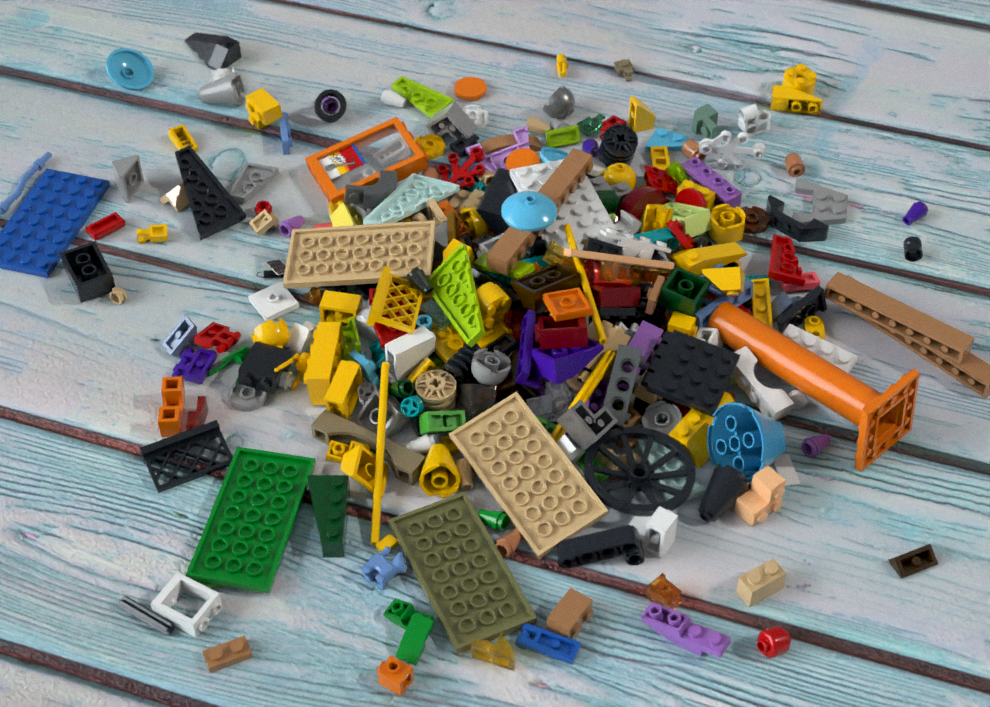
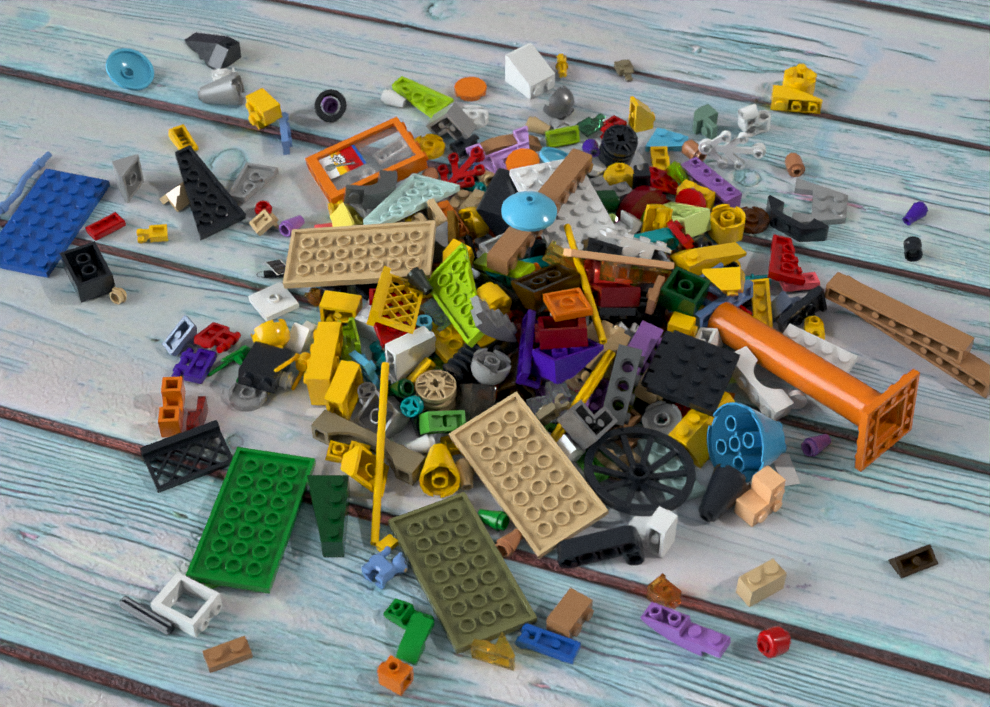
none -> light grey slope [470,295,518,342]
none -> white slope [505,43,555,99]
none -> dark tan plate [535,393,571,426]
none -> black hinge [632,163,651,190]

